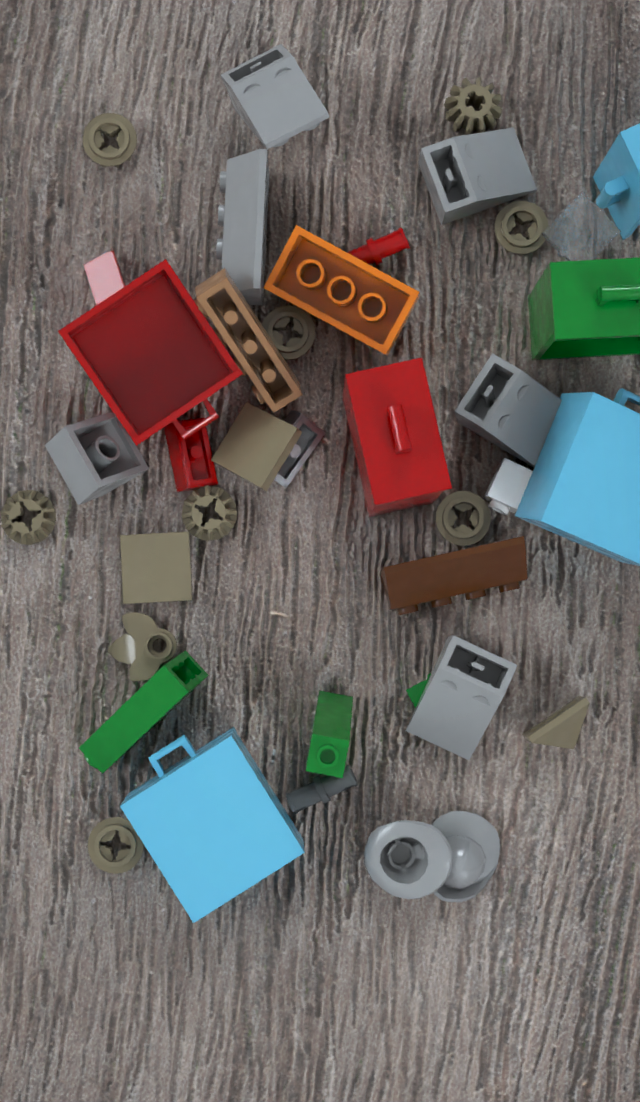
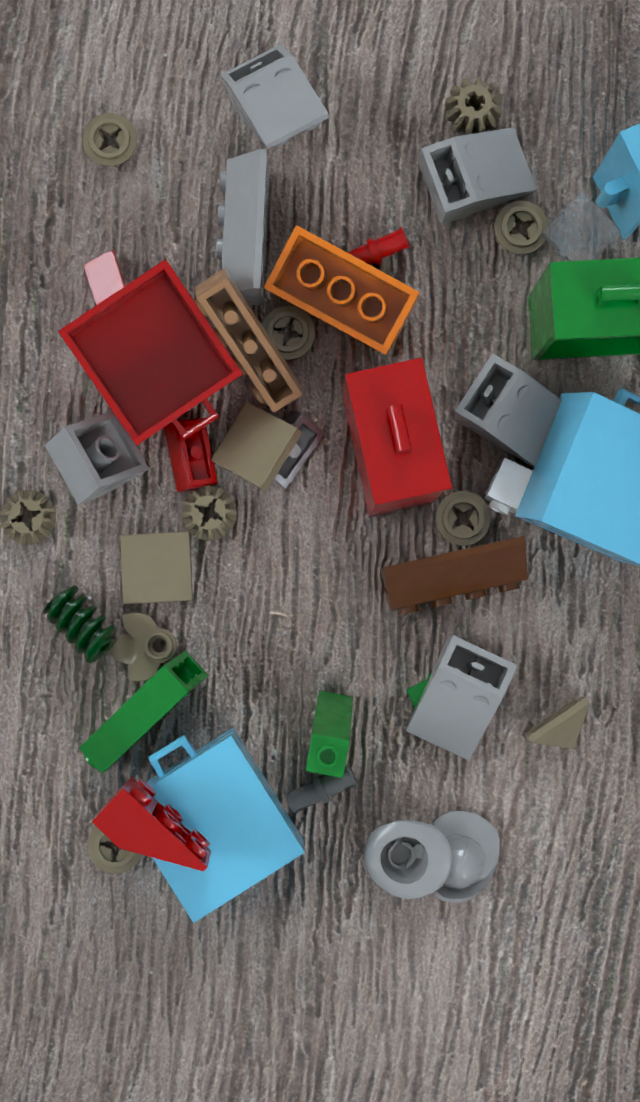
none -> dark green piece [43,585,117,664]
none -> red slope [92,776,211,872]

